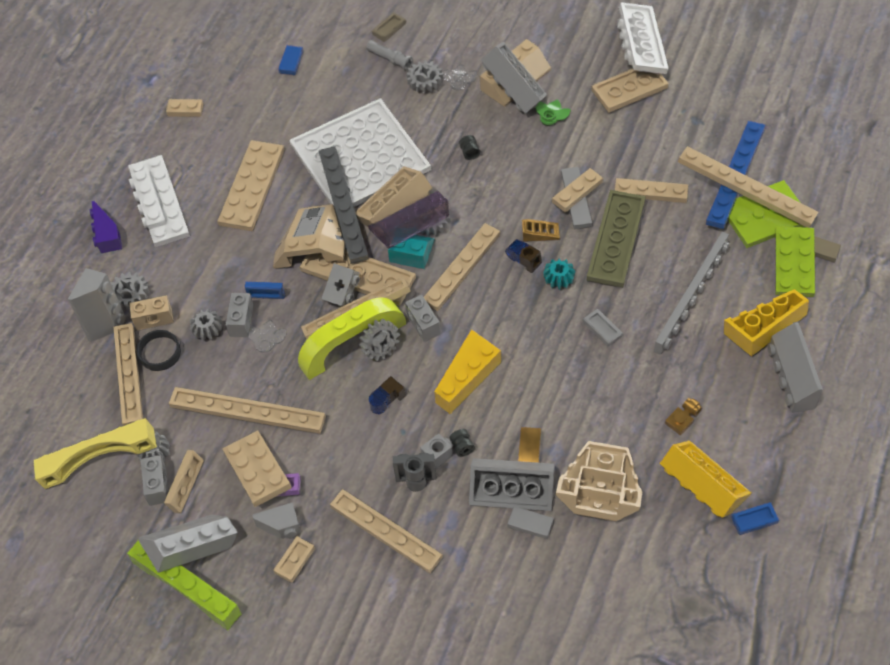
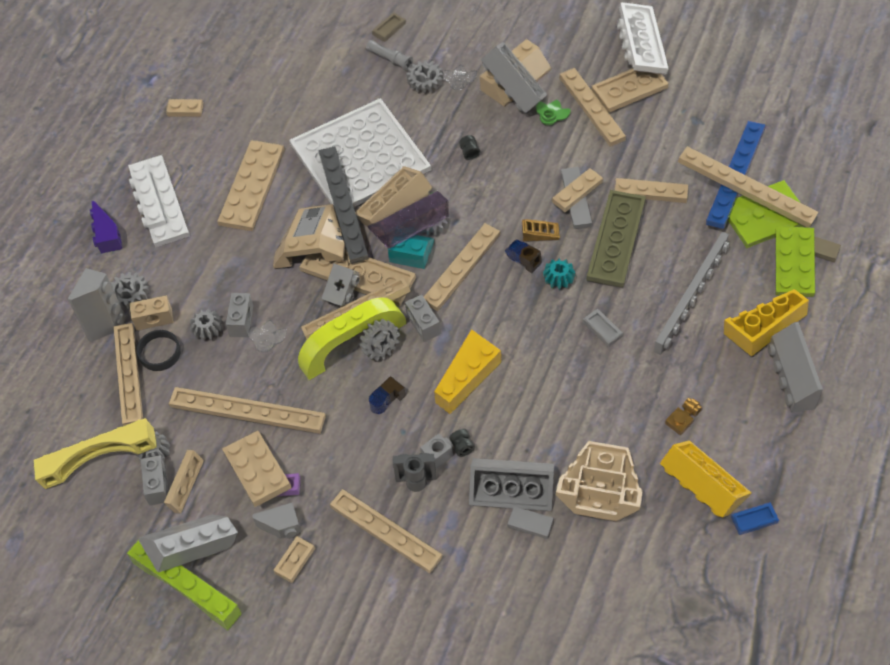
blue tile [245,282,285,299] -> none
blue tile [278,45,303,75] -> none
pearl gold slope [518,427,541,463] -> none
none -> tan plate [560,68,626,147]

